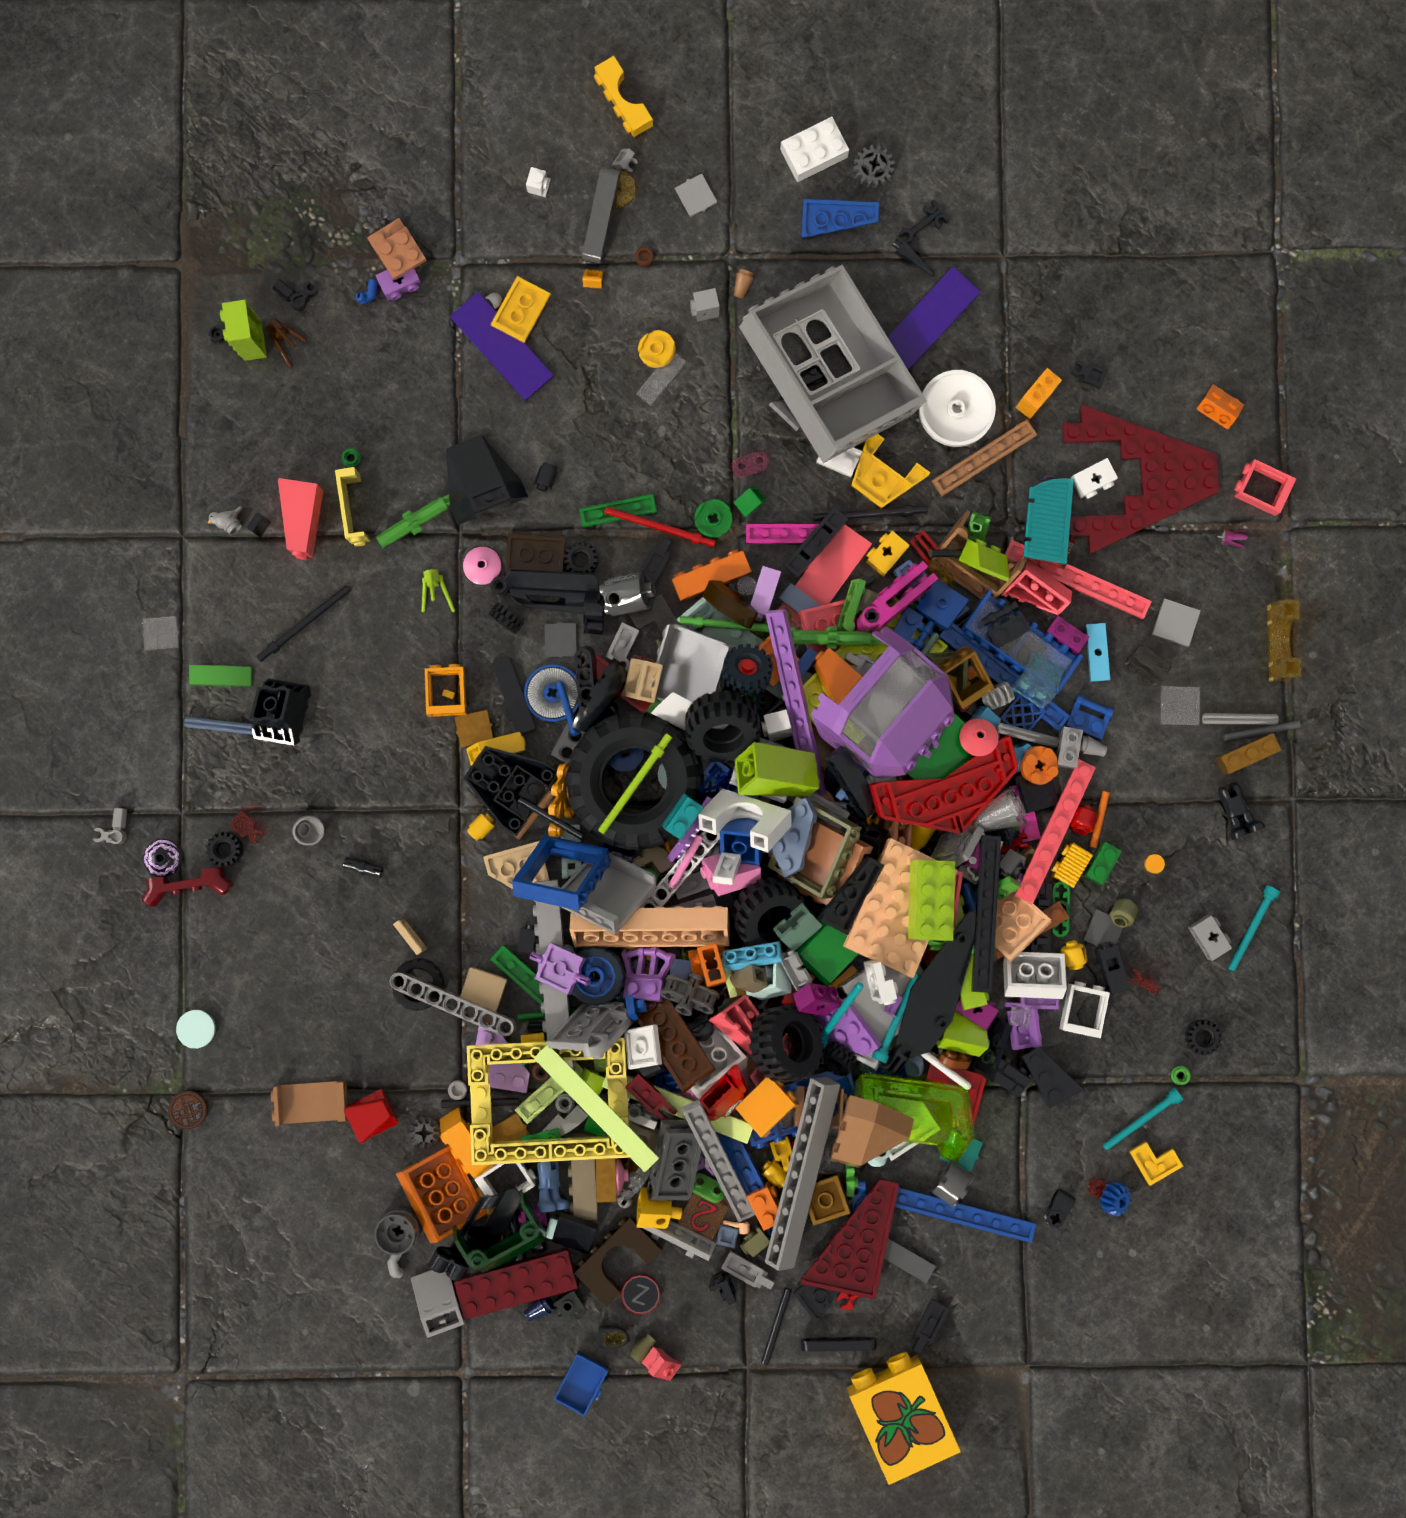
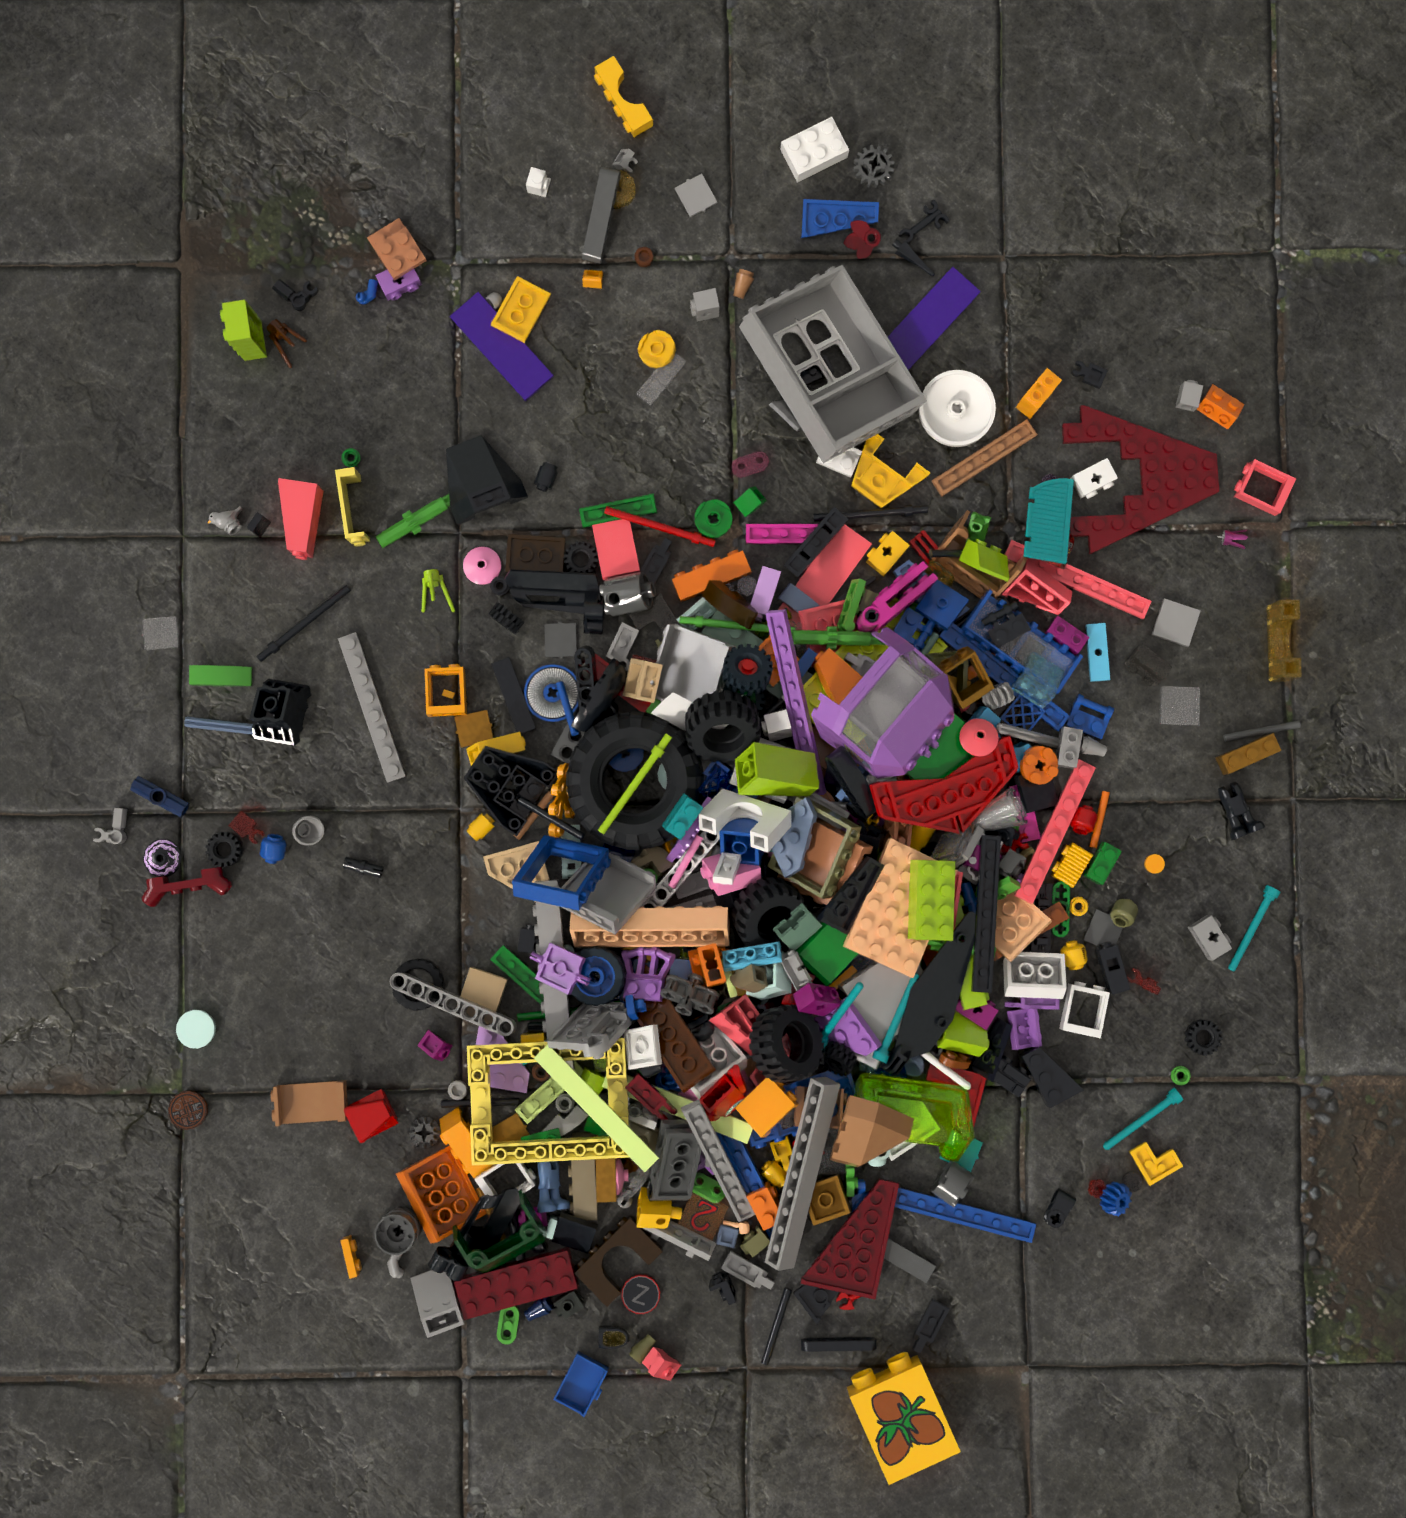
black plate [209,325,225,344] -> none
tan tile [393,919,427,955] -> none
white plate [863,960,898,1005] -> none
medium lavender piece [882,994,903,1017] -> none
clear tile [1009,1006,1032,1028] -> none
light grey axle [1202,713,1279,725] -> none
none -> dark blue piece [130,776,190,818]
none -> blue head [260,834,287,864]
none -> light grey plate [338,632,406,783]
none -> light orange plate [340,1235,362,1279]
none -> magenta bracket [417,1030,453,1061]
none -> bright green plate [497,1306,520,1344]
none -> coral tile [592,519,640,580]
none -> dark red plate [843,220,881,259]
none -> yellow plate [1070,897,1088,916]
none -> light grey brick [1176,380,1203,412]

